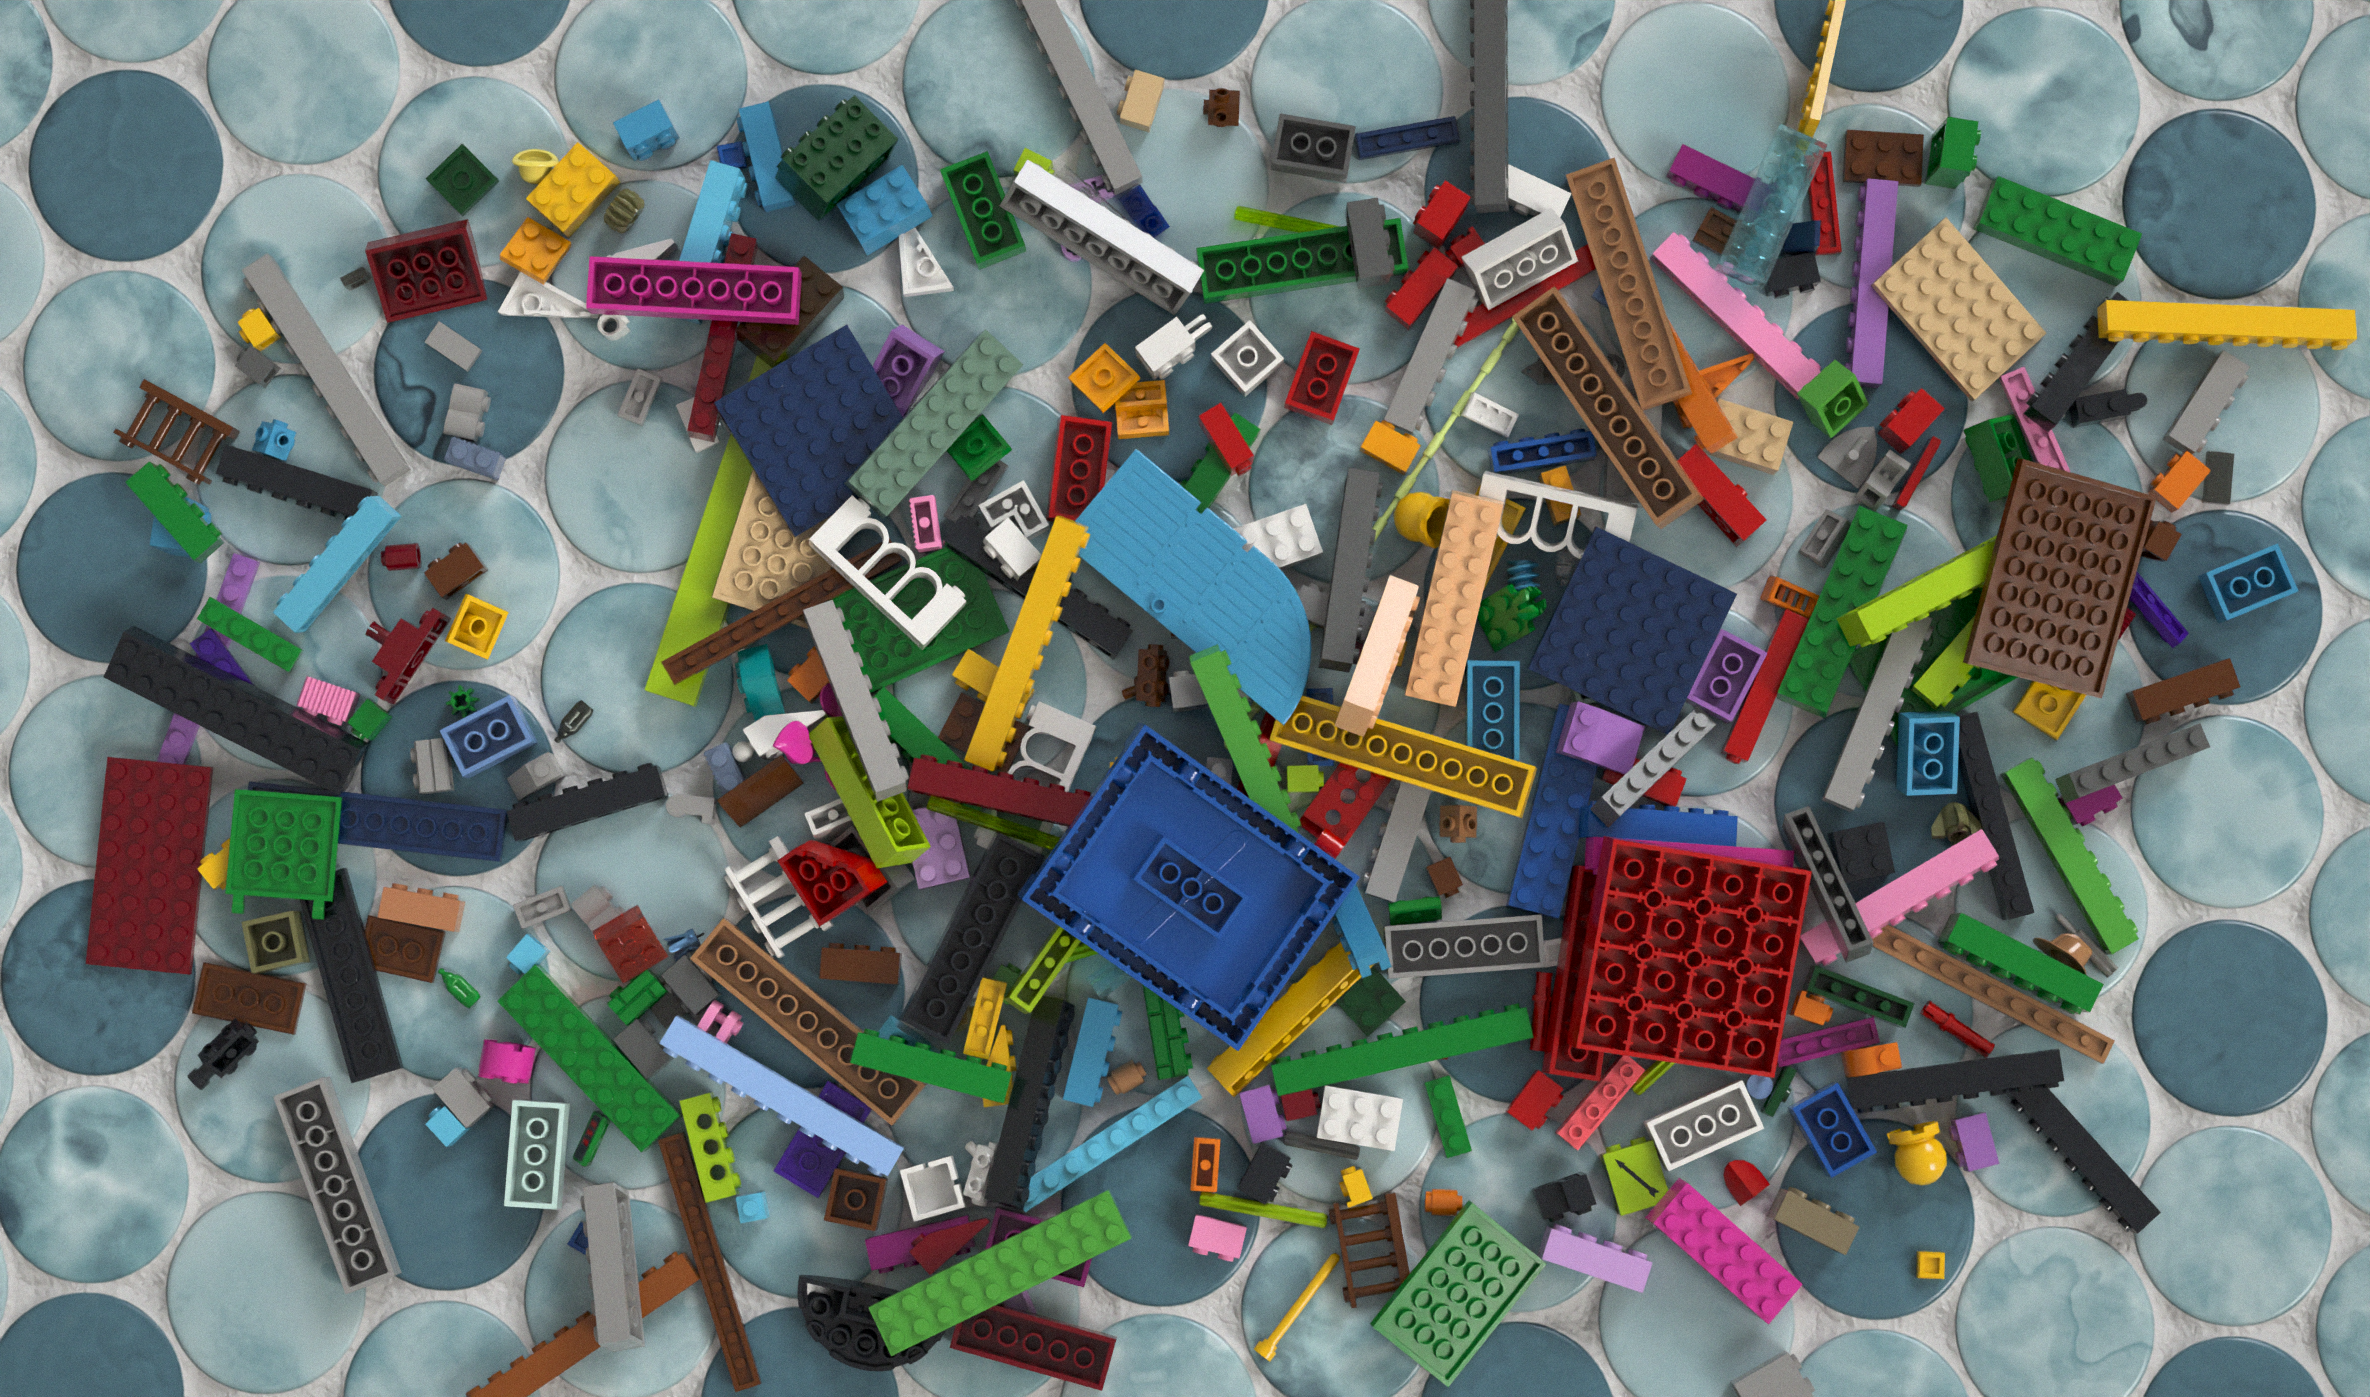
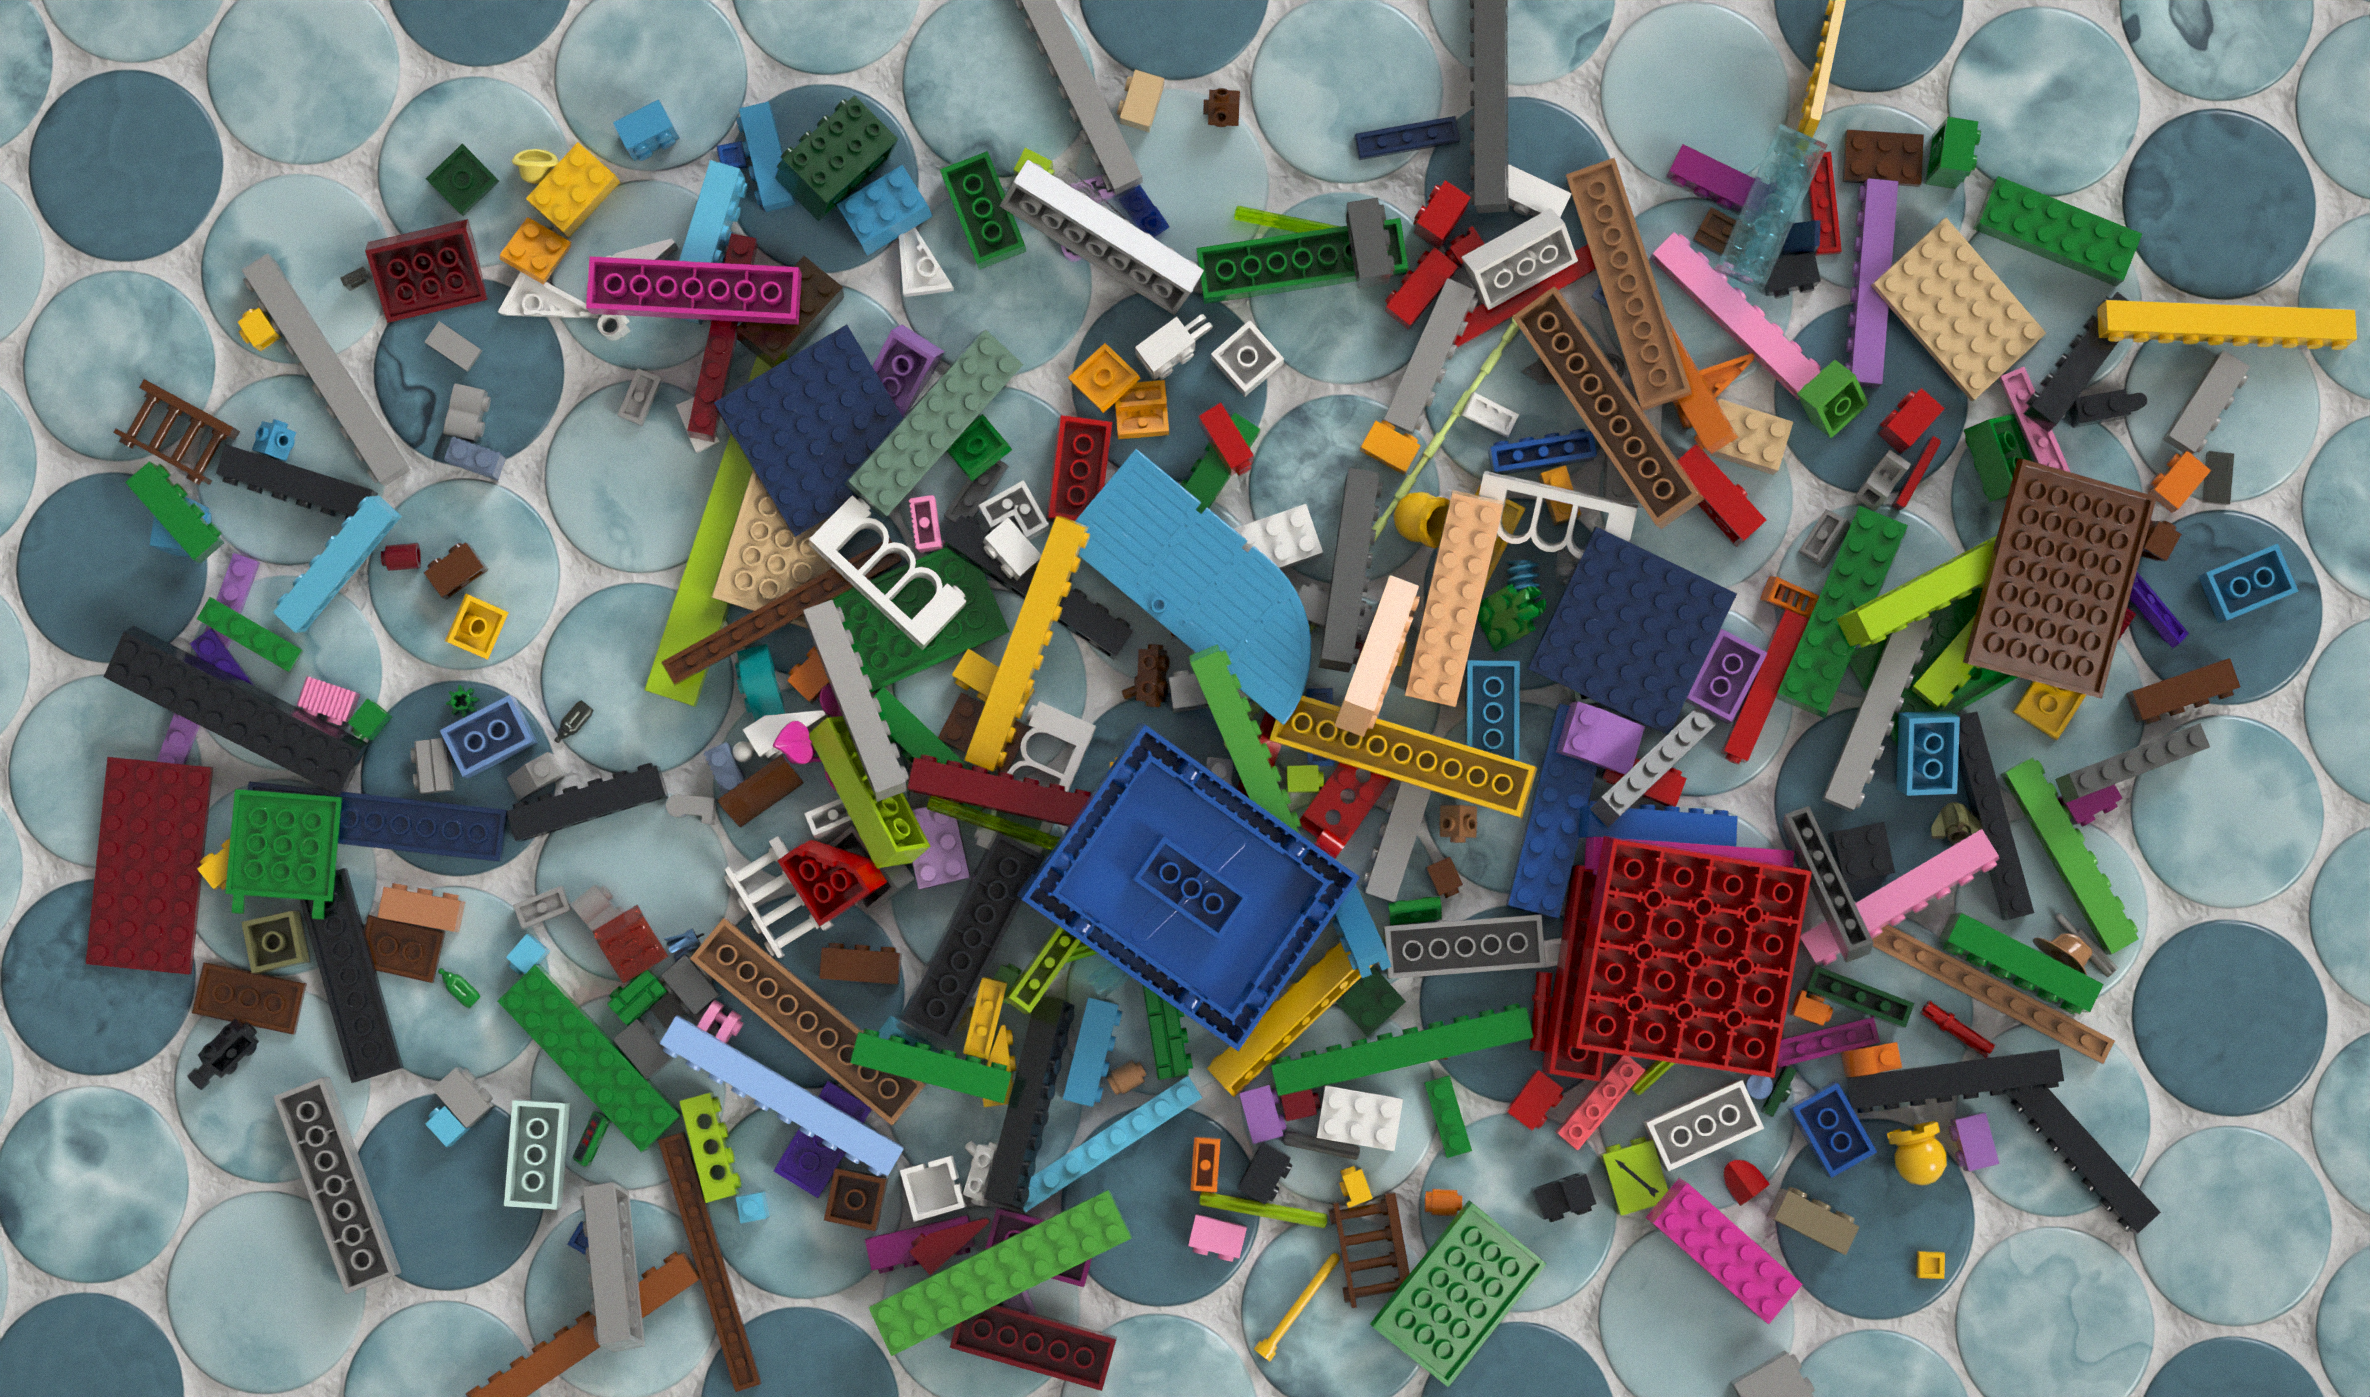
dark grey brick [235,345,281,388] -> none
dark red brick [365,608,452,704] -> none
dark pink brick [478,1039,536,1084] -> none
olive gear [604,188,645,234] -> none
black brick [797,1275,947,1372] -> none
dark grey brick [1271,113,1356,183] -> none
red brick [1284,331,1360,425] -> none
lavender brick [1537,1223,1652,1293] -> none
light grey shield [1817,426,1877,489] -> none

